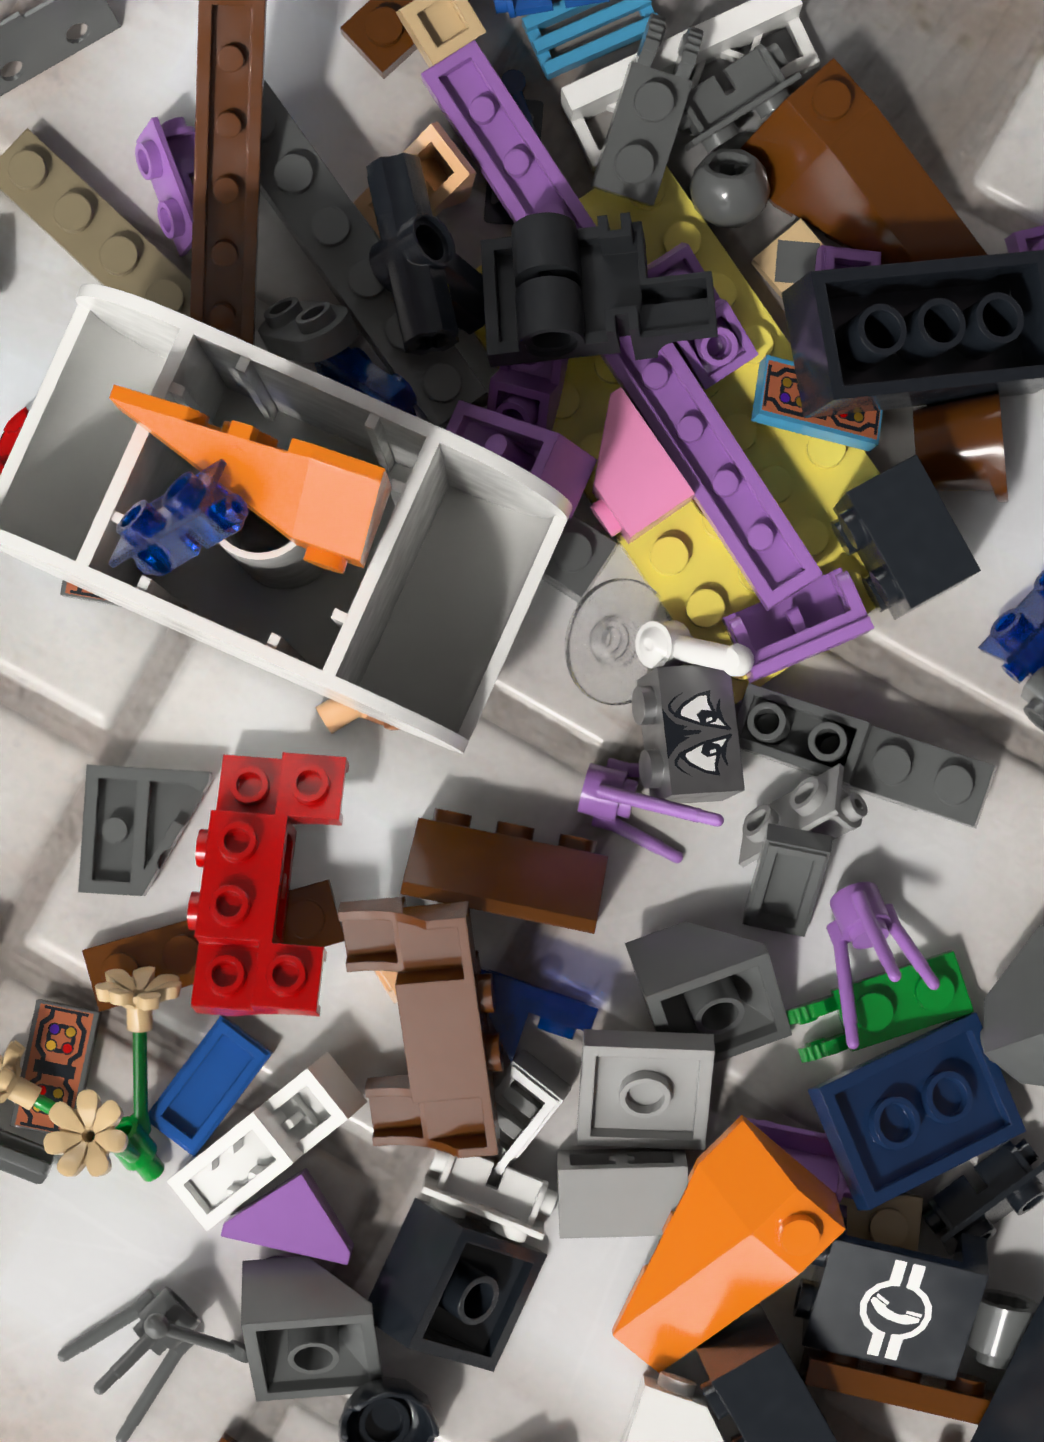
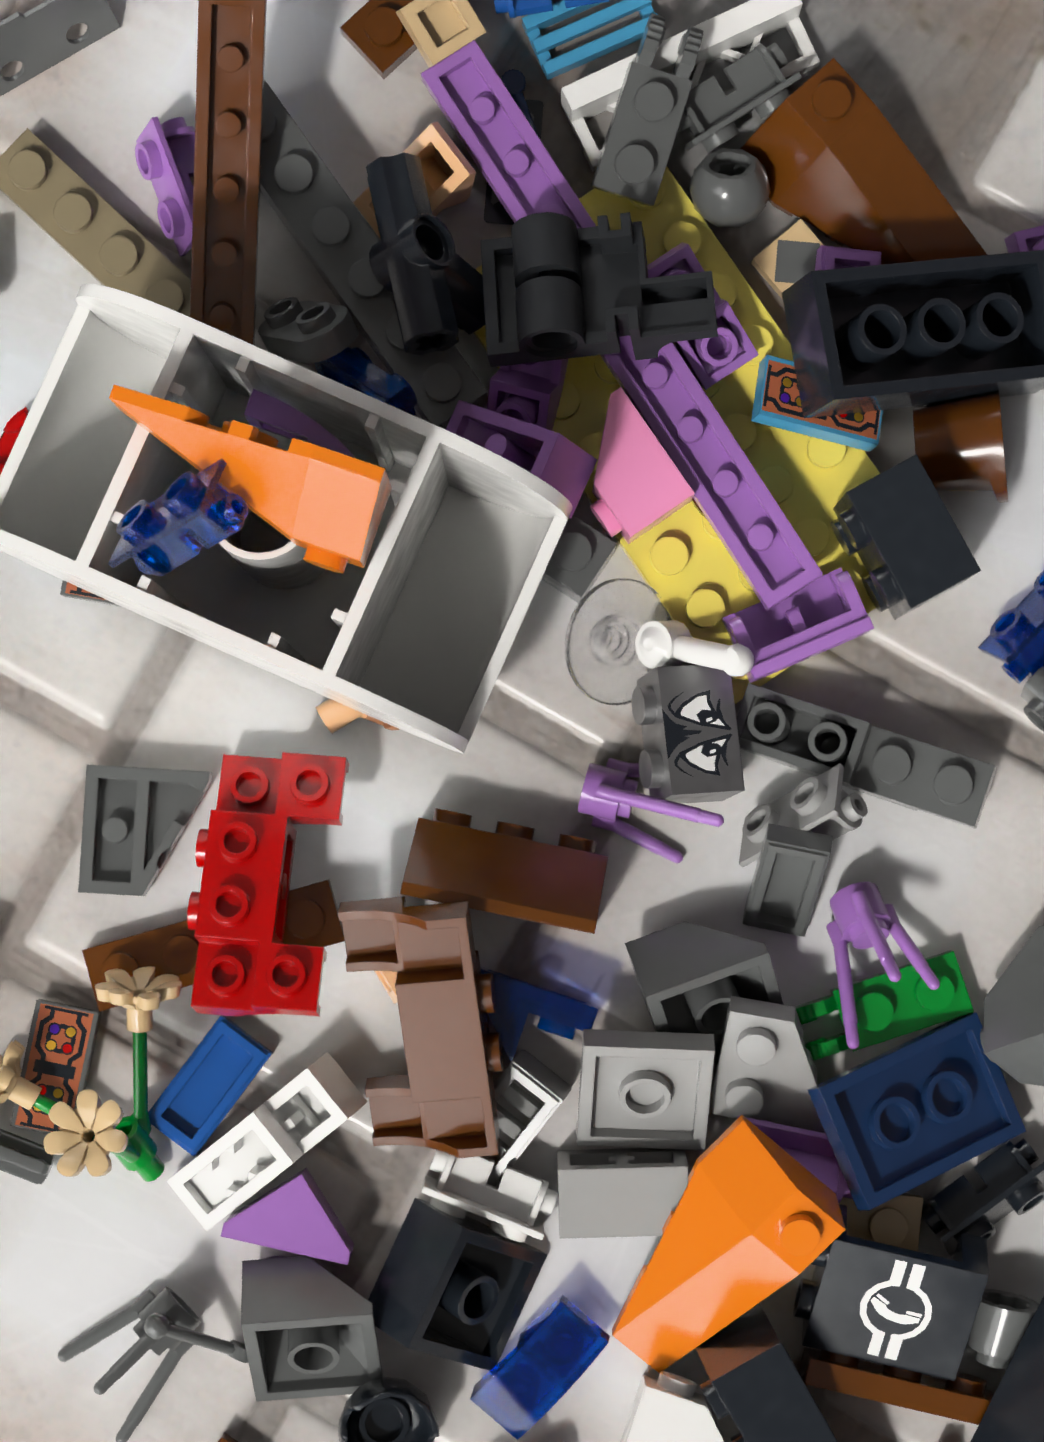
none -> medium lavender slope [244,389,355,458]
none -> clear blue slope [470,1295,610,1440]
none -> light grey wing [709,996,825,1133]

